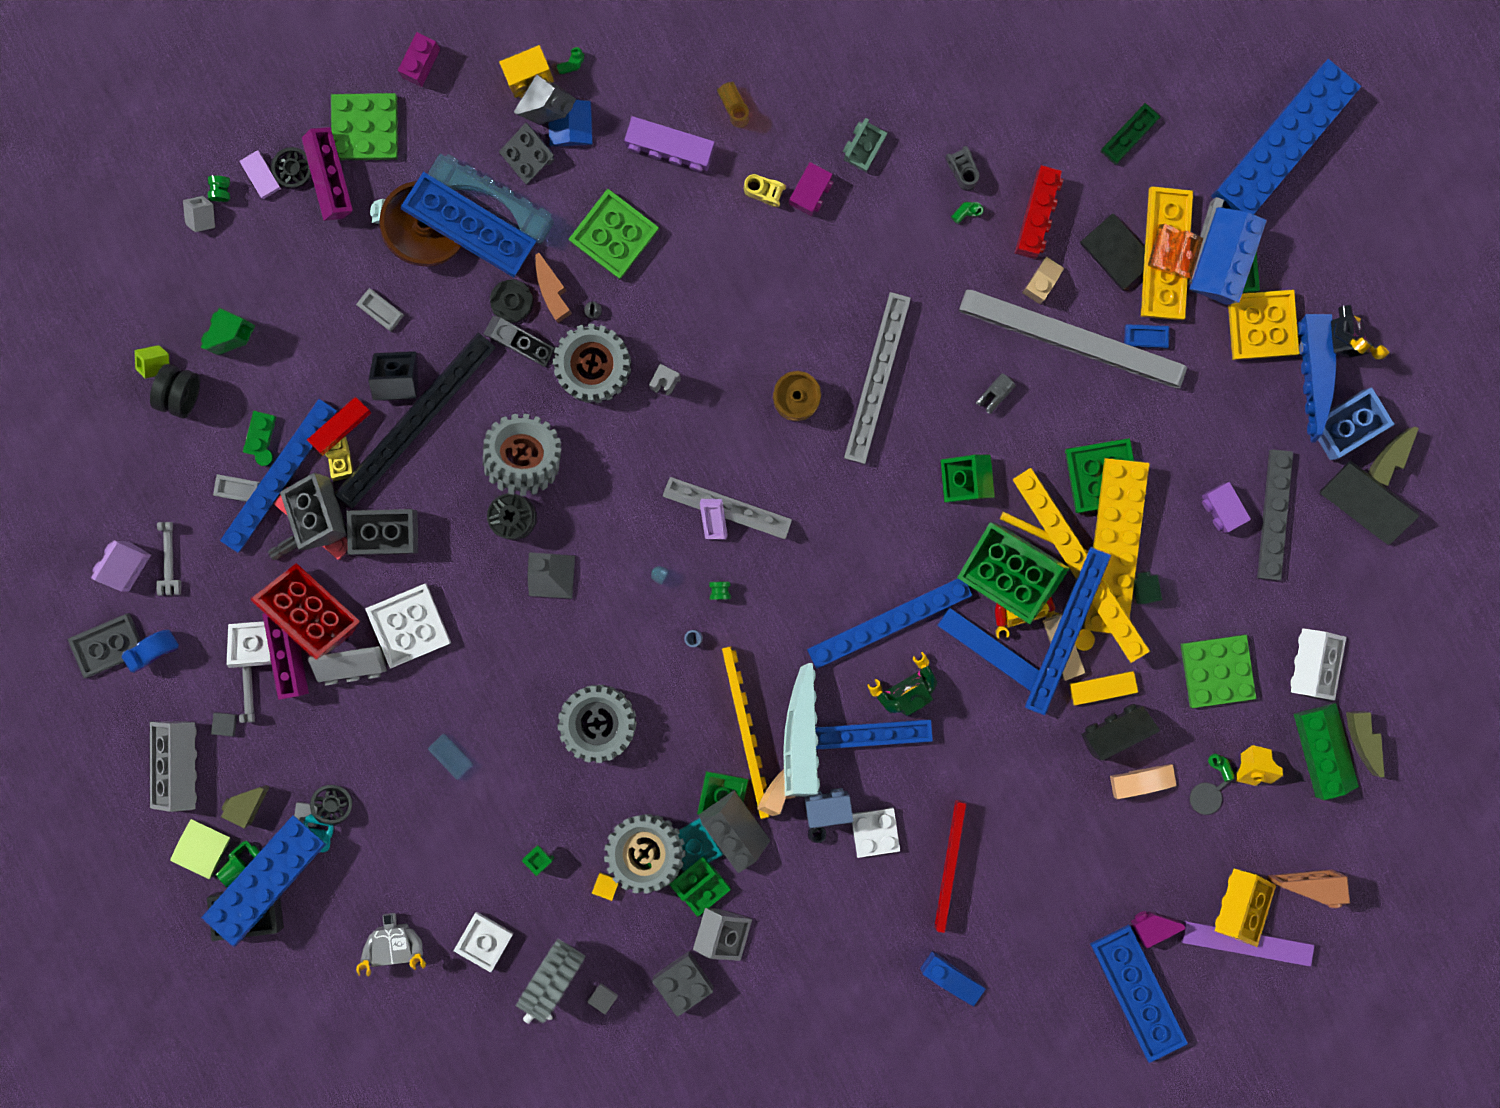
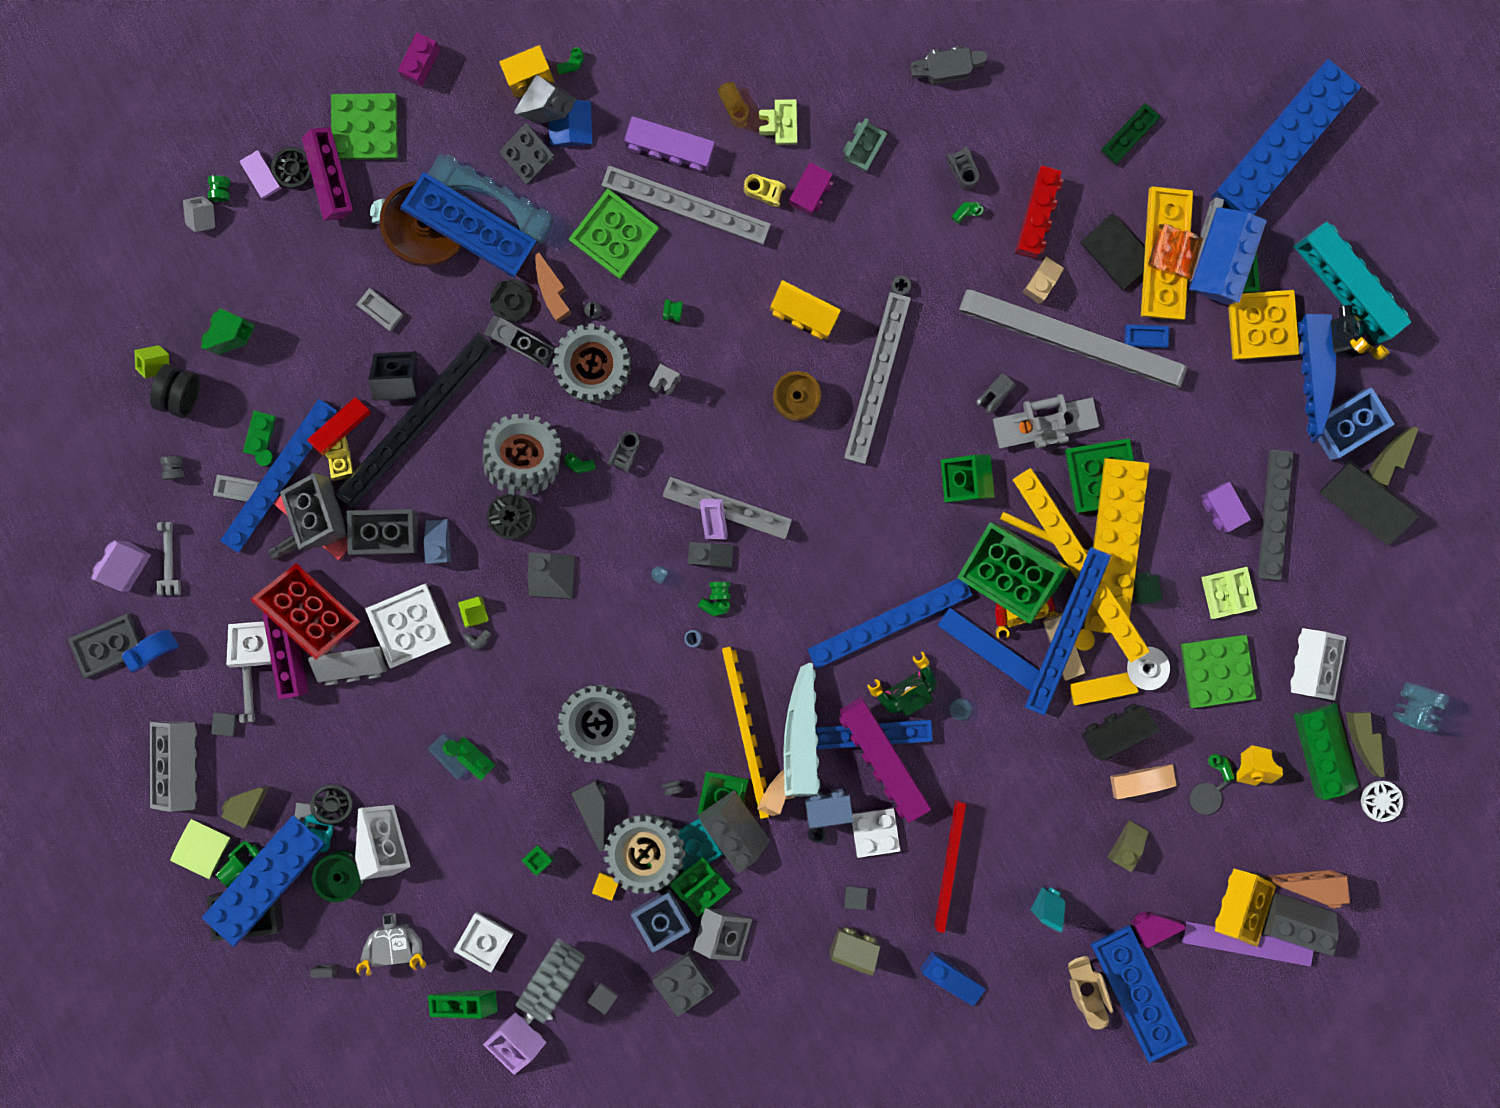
none -> dark grey wheel [160,456,185,480]
none -> dark grey tile [310,964,337,978]
none -> dark green wheel [312,850,366,903]
none -> white slope [355,805,411,880]
none -> sand blue slope [424,519,452,564]
none -> green slope [428,990,498,1019]
none -> green hinge [443,736,495,781]
none -> lime panel [458,596,489,628]
none -> dark grey animal [463,629,492,650]
none -> lavender slope [483,1012,547,1074]
none -> green arm [564,453,596,474]
none -> dark grey slope [571,779,607,852]
none -> light grey plate [601,166,771,245]
none -> dark grey piece [608,431,641,474]
none -> sand blue brick [631,889,691,953]
none -> dark grey bush [662,780,683,795]
none -> green wheel [663,299,683,323]
none -> dark grey slope [688,542,733,567]
none -> green arm [697,598,730,617]
none -> yellowish green plate [759,99,797,145]
none -> yellow slope [770,280,841,340]
none -> olive slope [829,926,880,976]
none -> magenta brick [839,697,931,823]
none -> dark grey tile [844,885,868,910]
none -> dark grey bush [891,276,911,296]
none -> dark grey hinge [910,46,988,85]
none -> clear light blue tile [949,698,972,720]
none -> light grey piece [992,394,1099,449]
none -> teal slope [1030,887,1065,932]
none -> tan piece [1068,956,1113,1029]
none -> olive slope [1108,820,1148,872]
none -> white dish [1127,647,1170,690]
none -> yellowish green slope [1201,567,1257,619]
none -> dark grey slope [1262,893,1339,956]
none -> teal brick [1293,221,1411,345]
none -> white wheel [1361,781,1403,822]
none -> clear light blue wheel [1392,682,1450,733]

